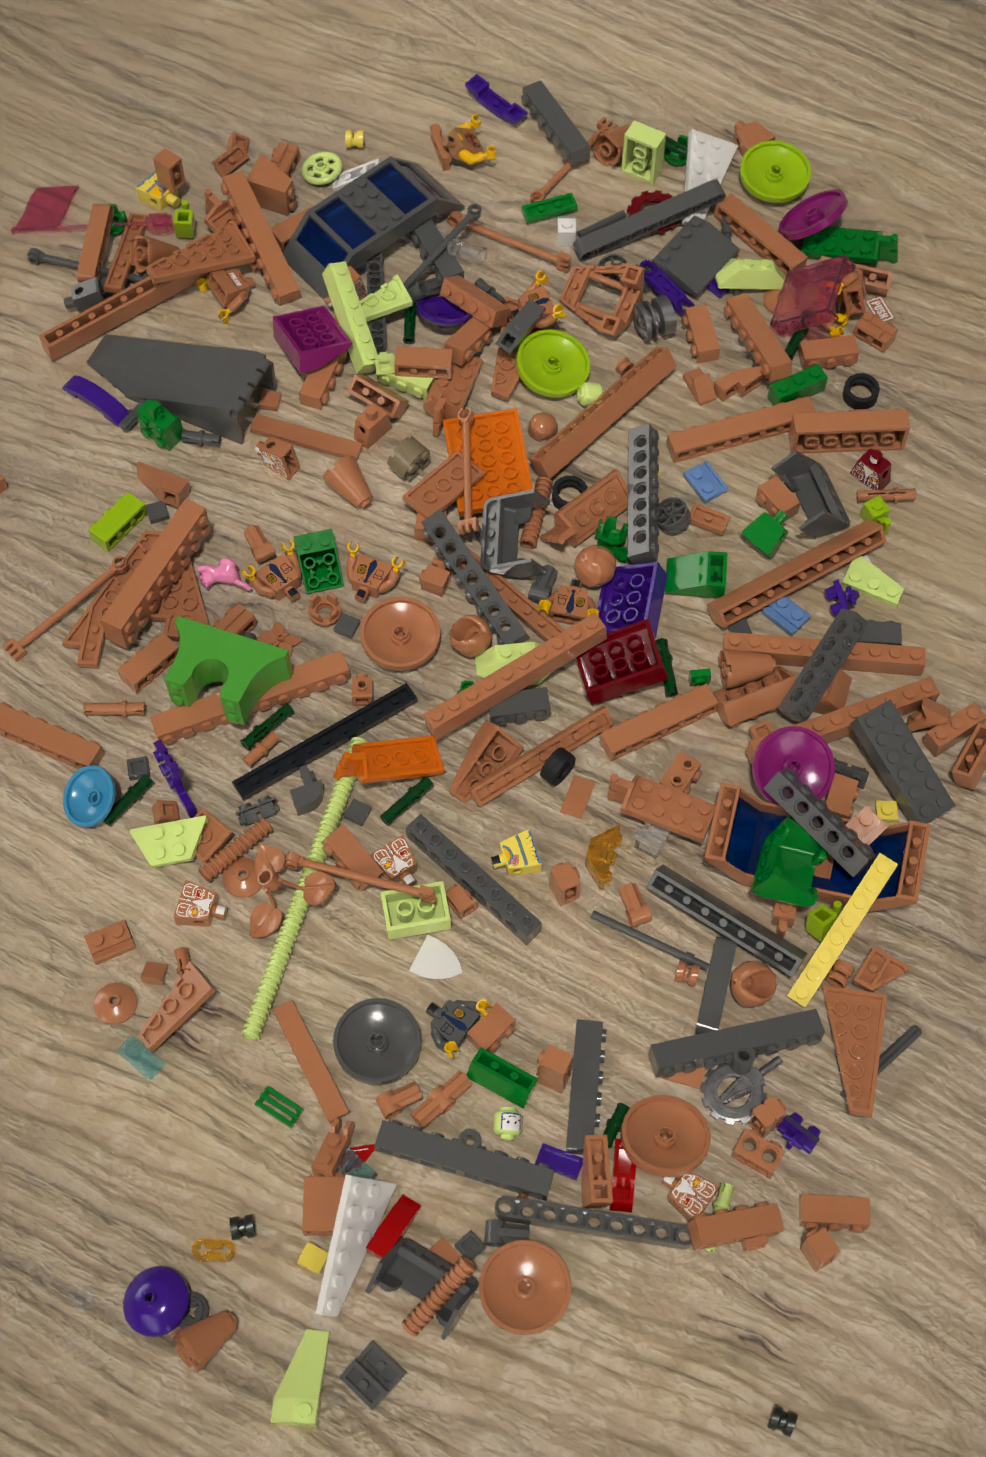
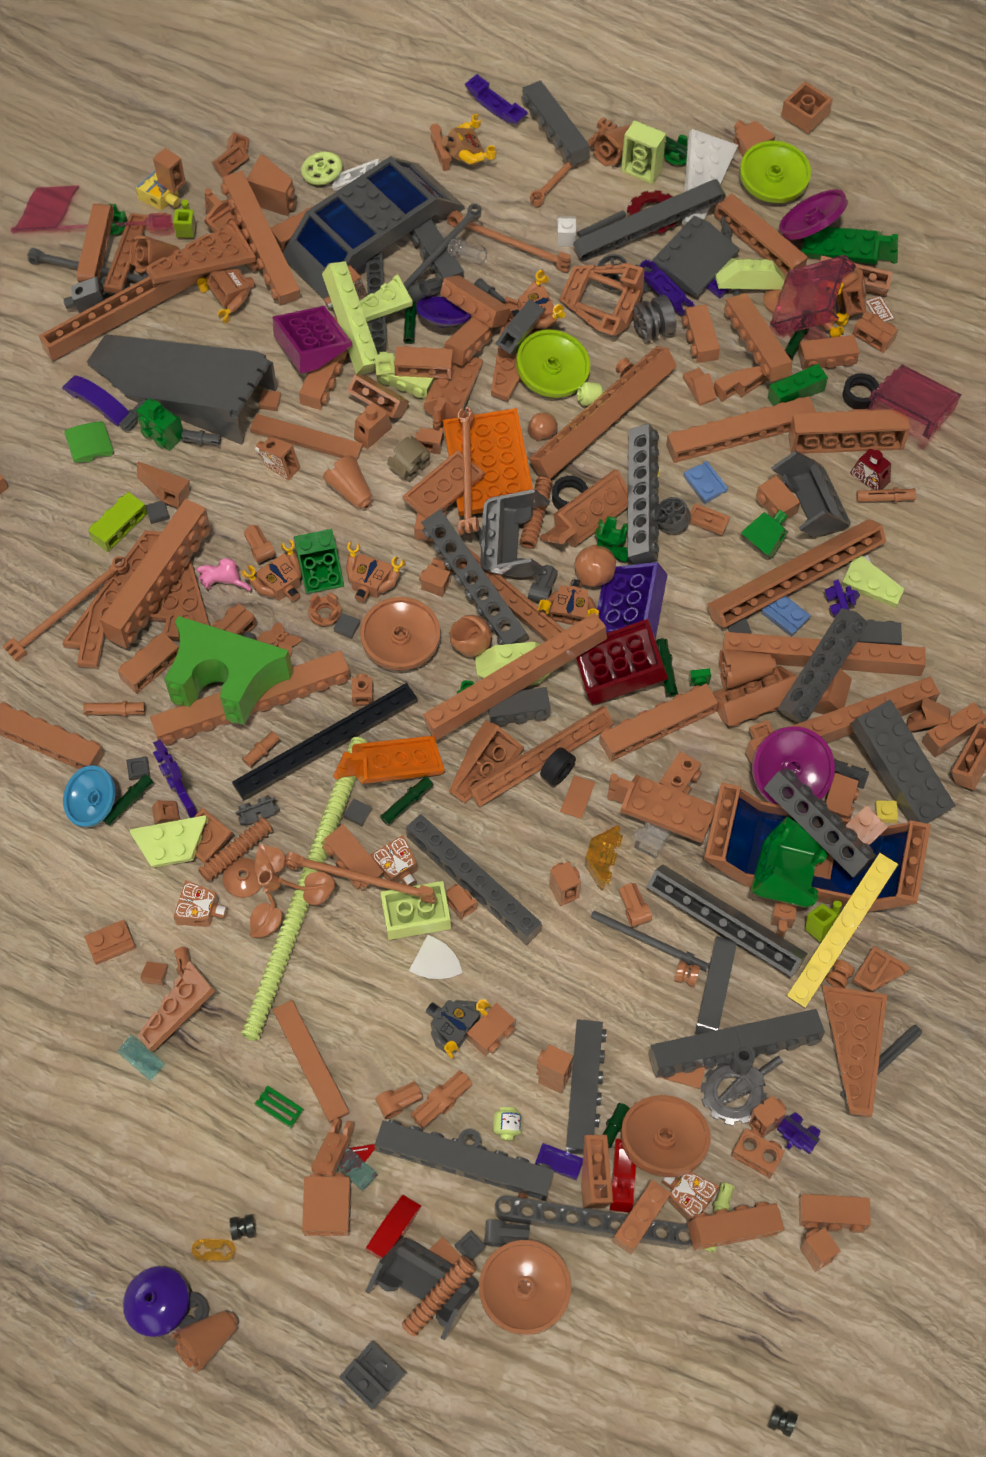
nougat dish [94,983,137,1025] -> none
dark green pin [240,703,294,750] -> none
yellowish green wedge [270,1329,330,1428] -> none
nougat brick [271,142,300,178] -> none
dark grey brick [290,765,324,816] -> none
light yellow slope [298,1242,328,1275] -> none
white wing [315,1175,397,1317] -> none
dark grey dish [333,998,421,1085] -> none
light yellow wheel [345,130,364,148] -> none
green brick [466,1047,538,1109] -> none
light yellow torso [490,829,542,876] -> none
green plate [521,192,578,224] -> none
green slope [665,551,728,598] -> none
nougat piece [731,961,777,1007] -> none
nougat tile [741,1235,768,1252] -> none
lime brick [860,495,892,536] -> none
none -> bright green slope [64,421,113,463]
none -> nougat brick [415,428,444,454]
none -> nougat brick [612,1180,671,1255]
none -> nougat brick [781,82,833,134]
none -> clear pink panel [868,364,962,439]

